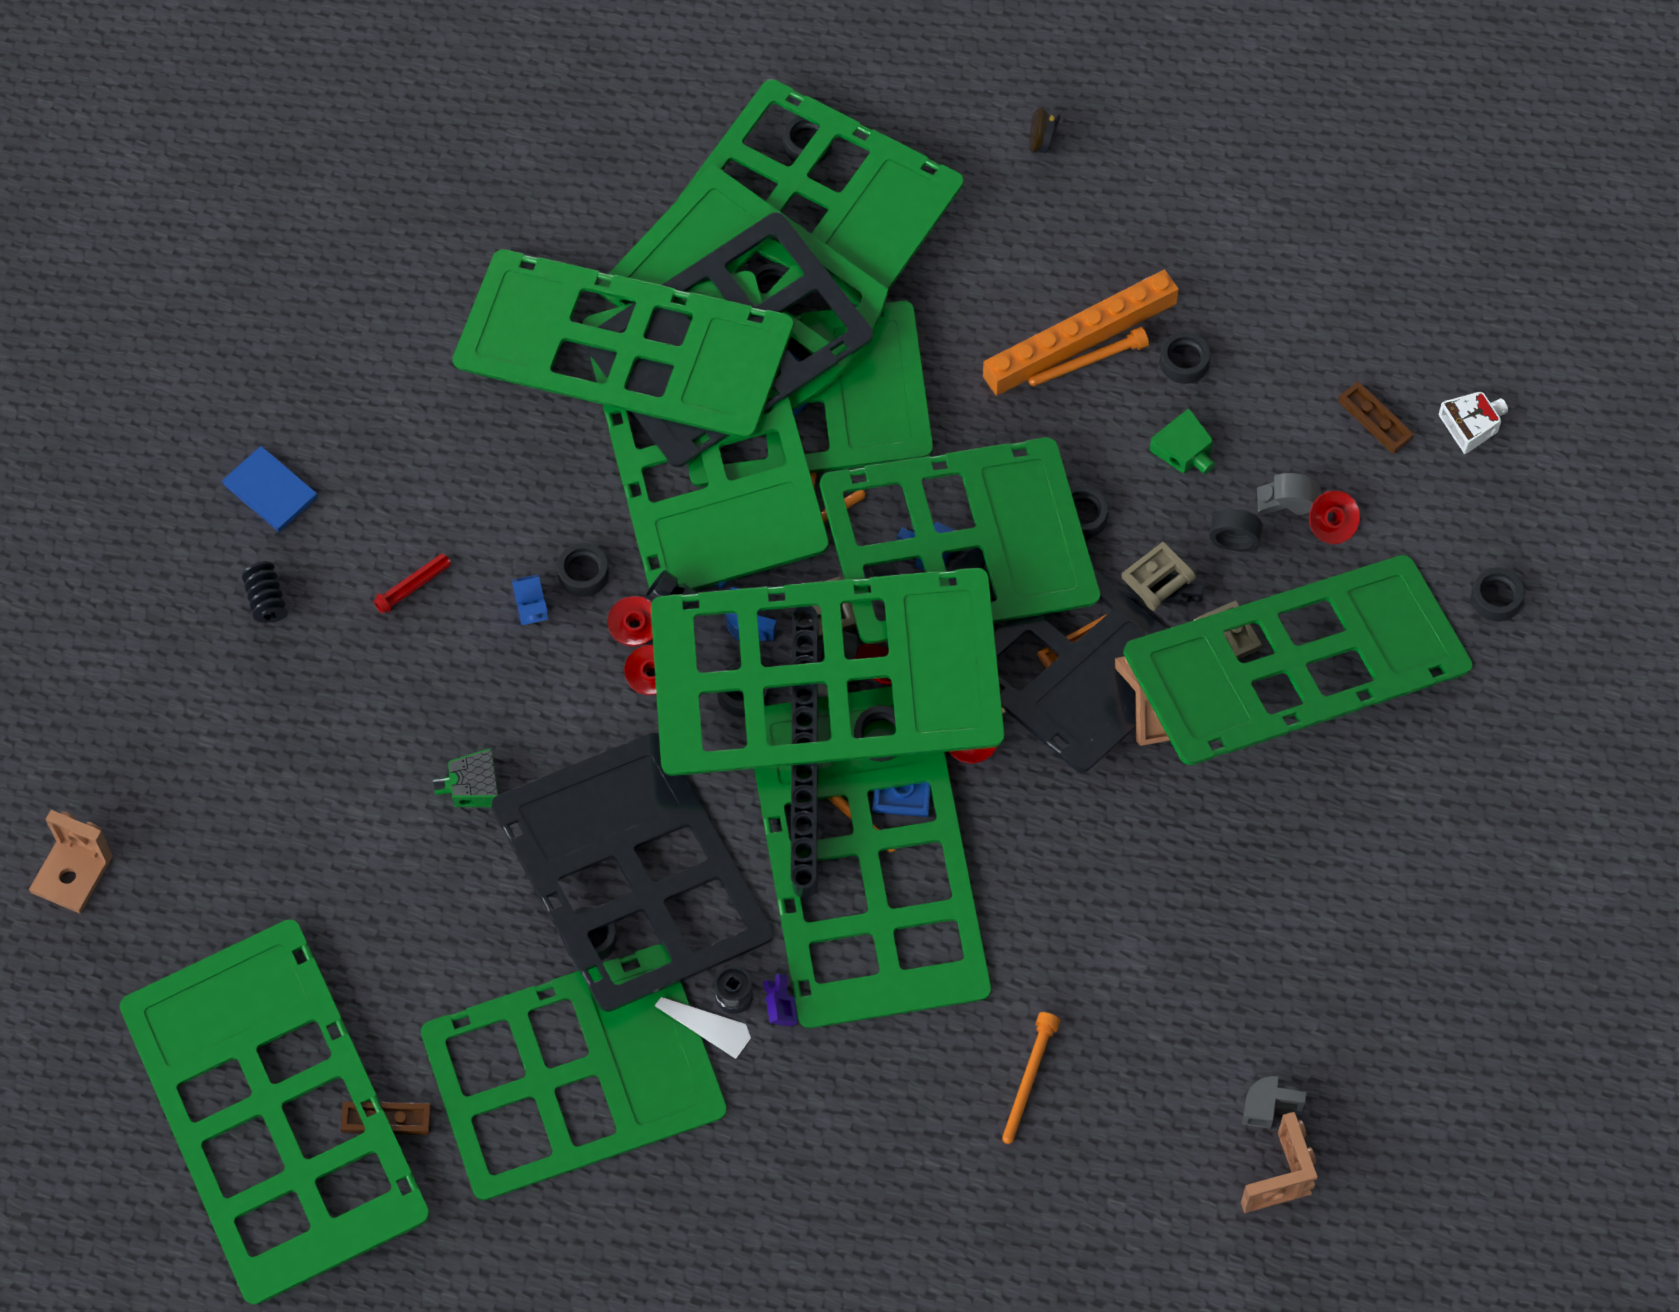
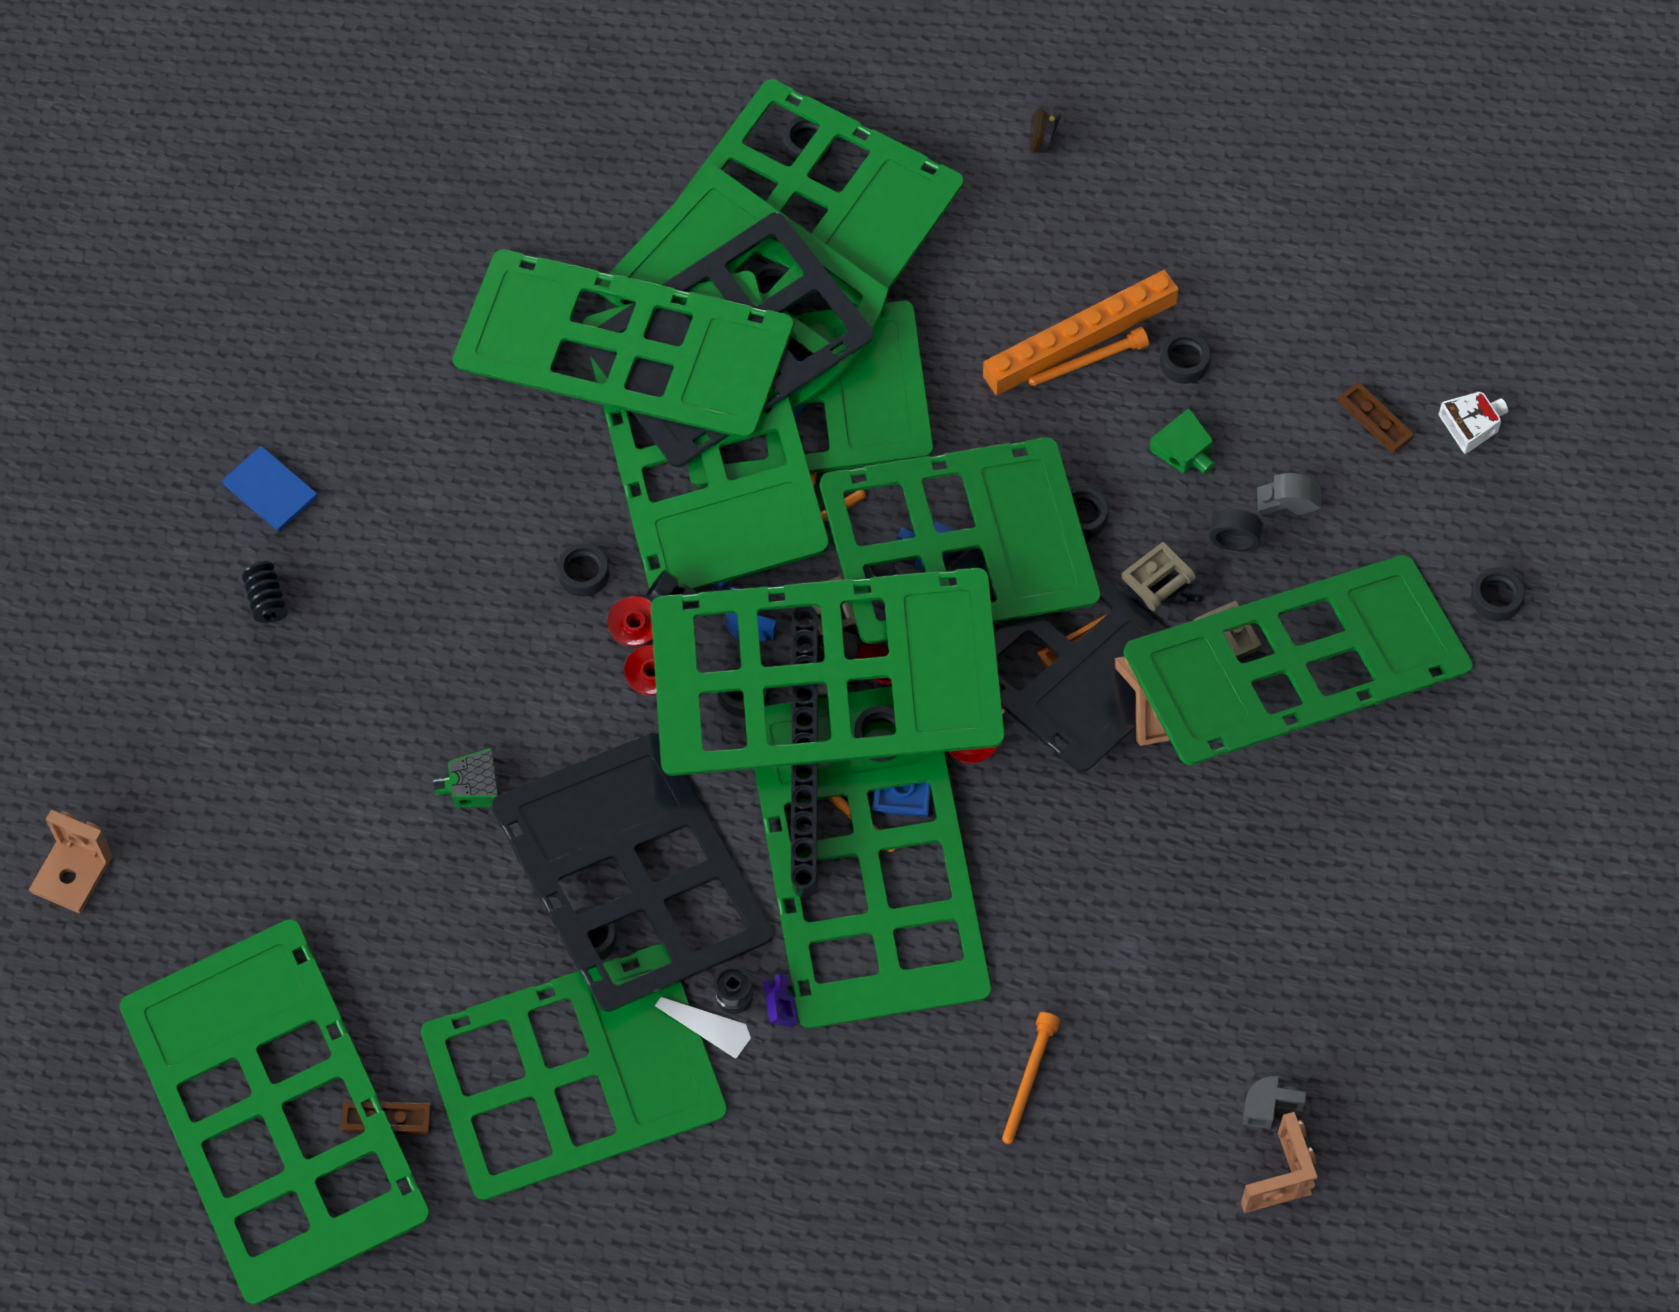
red axle [373,554,451,614] -> none
blue brick [511,574,548,625] -> none
red dish [1309,490,1360,544] -> none

